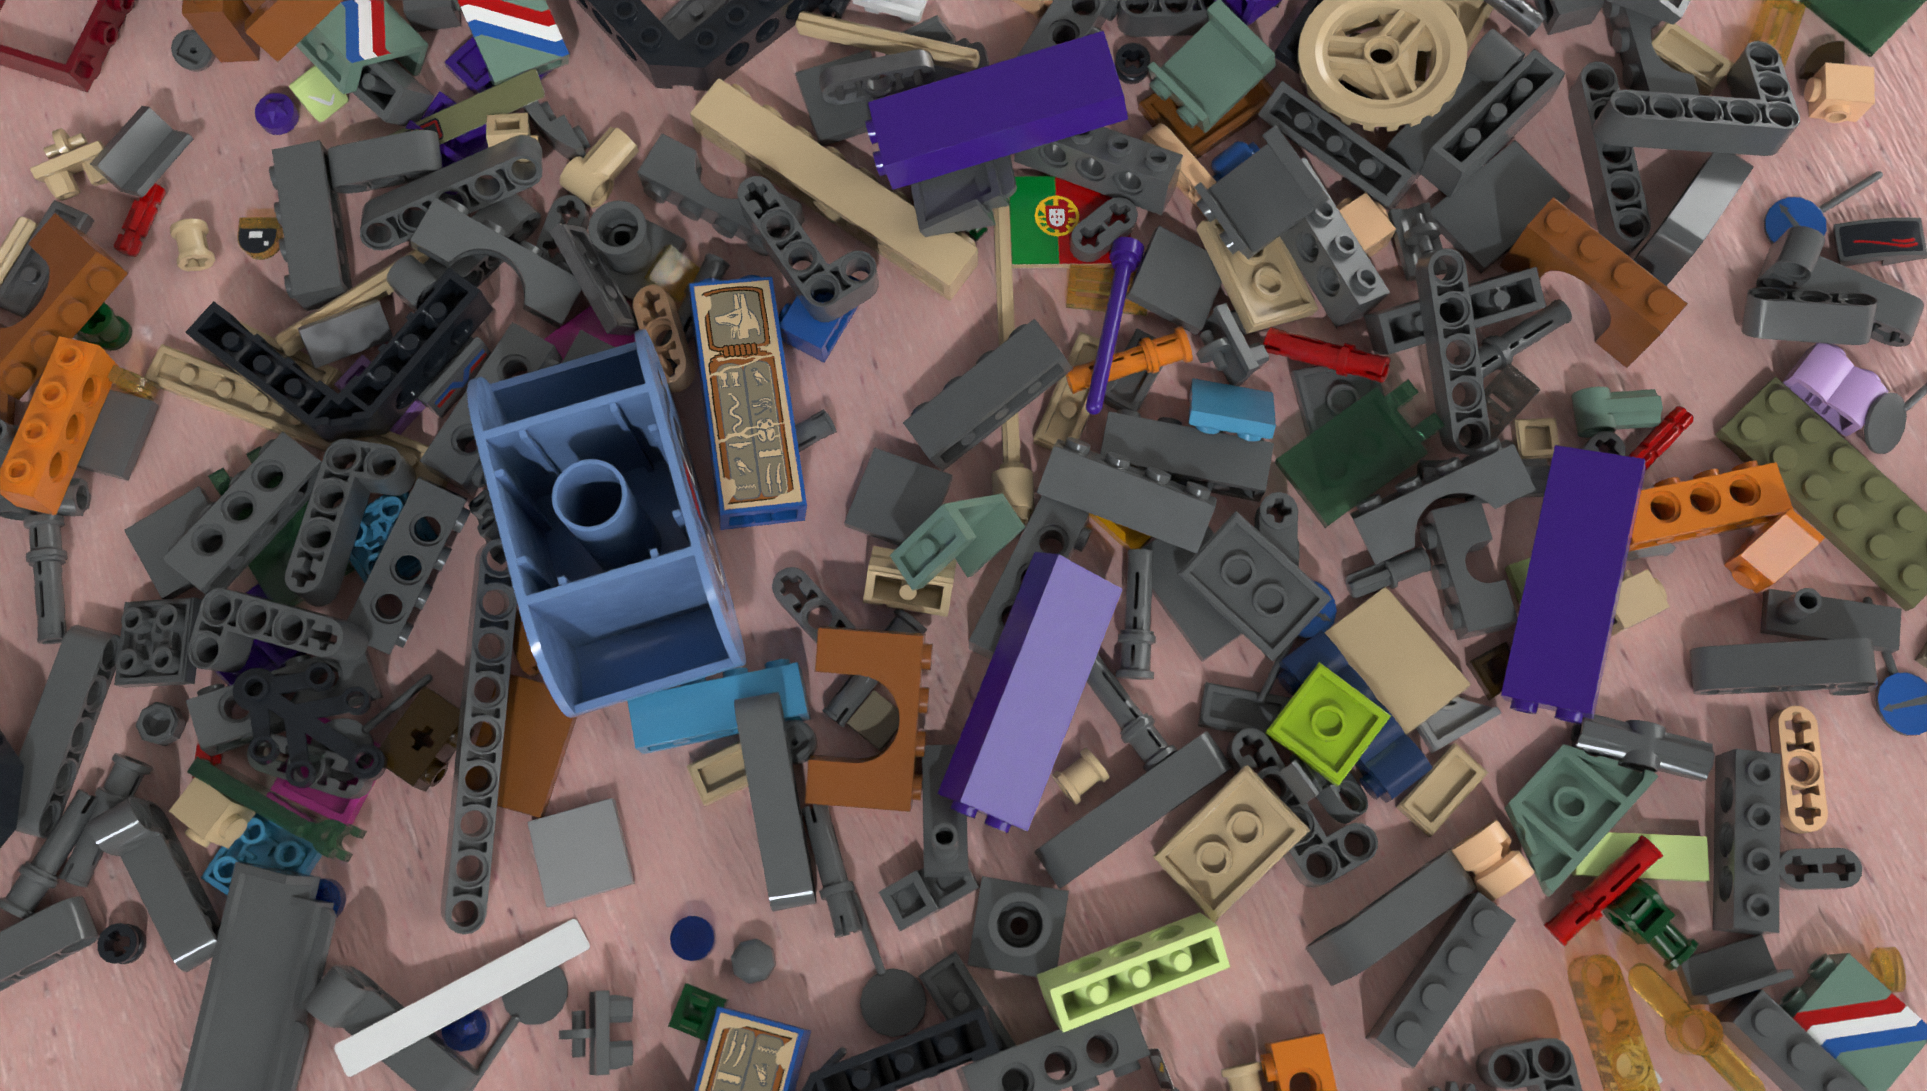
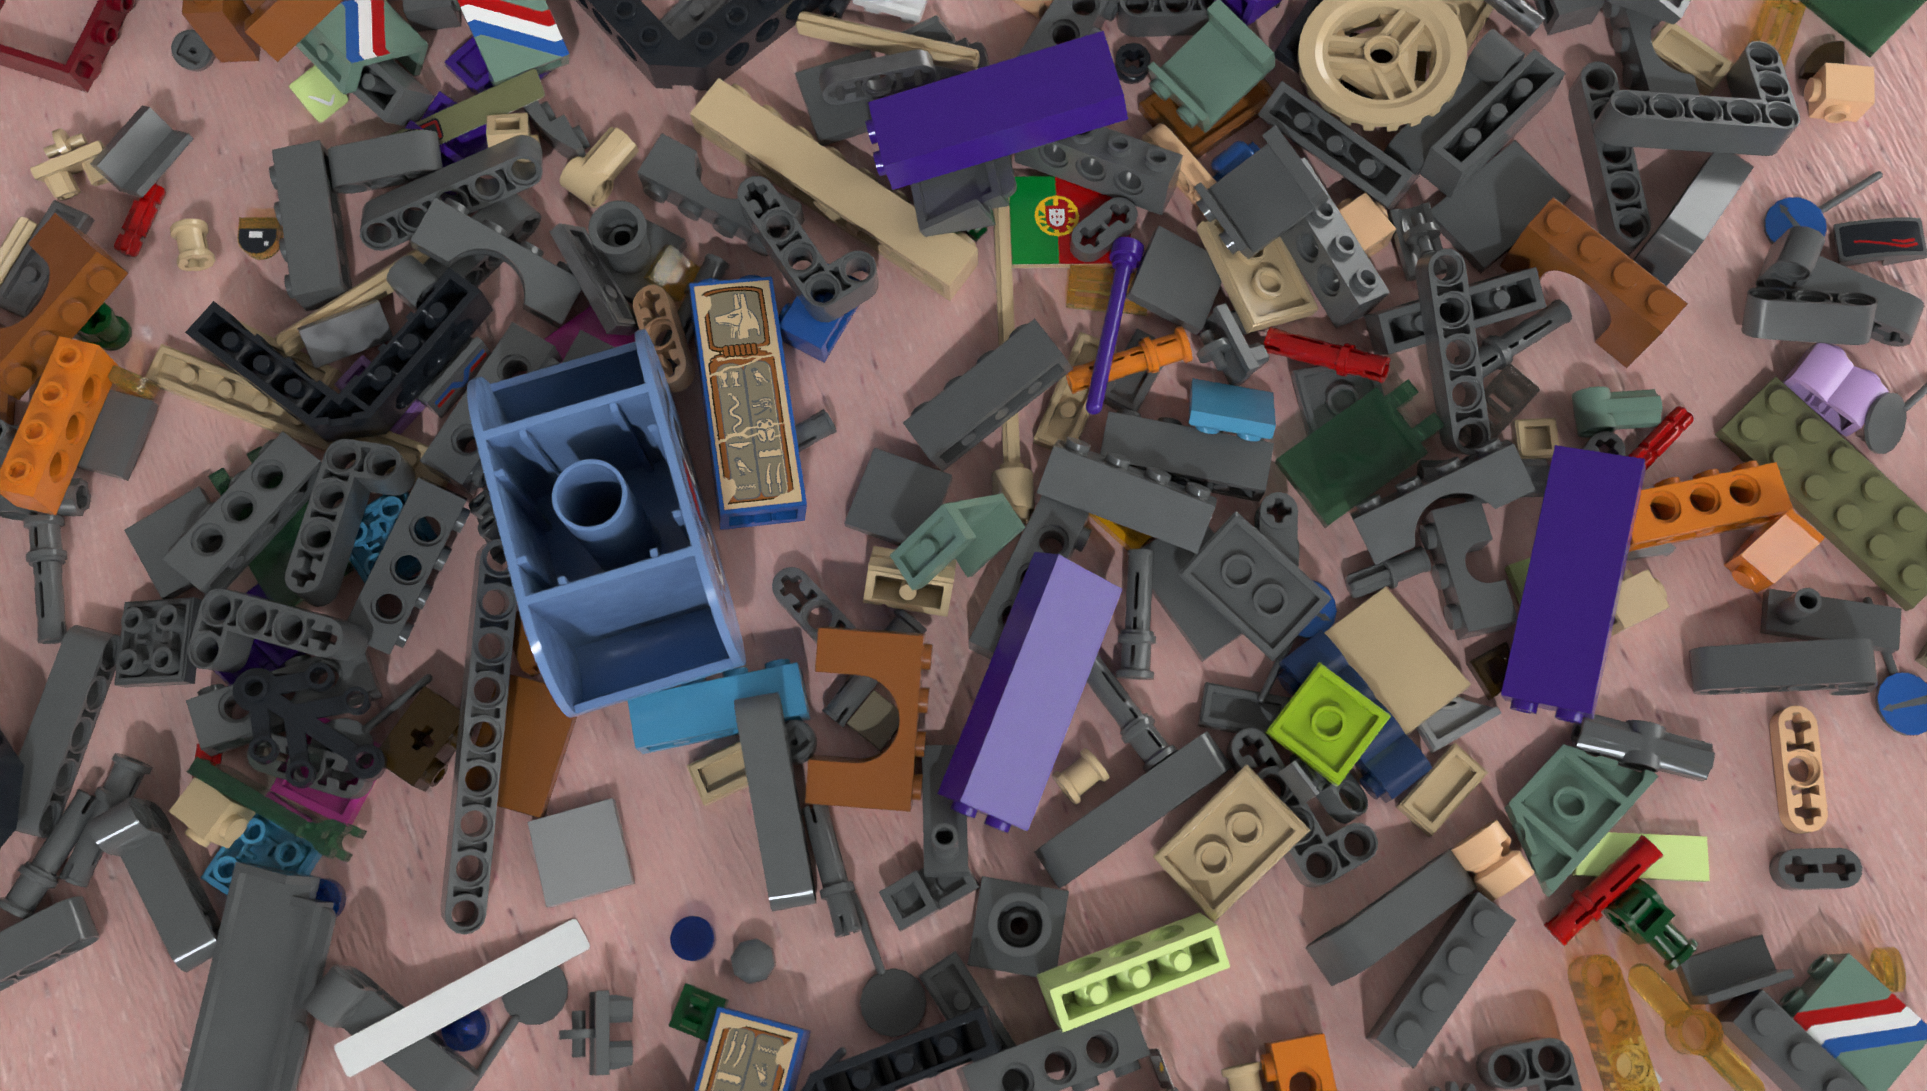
black bush [97,923,146,964] -> none
dark grey tile [136,702,186,746] -> none
dark purple tile [255,93,299,135] -> none
dark grey beam [536,195,590,265] -> none
dark grey brick [1713,749,1781,935] -> none

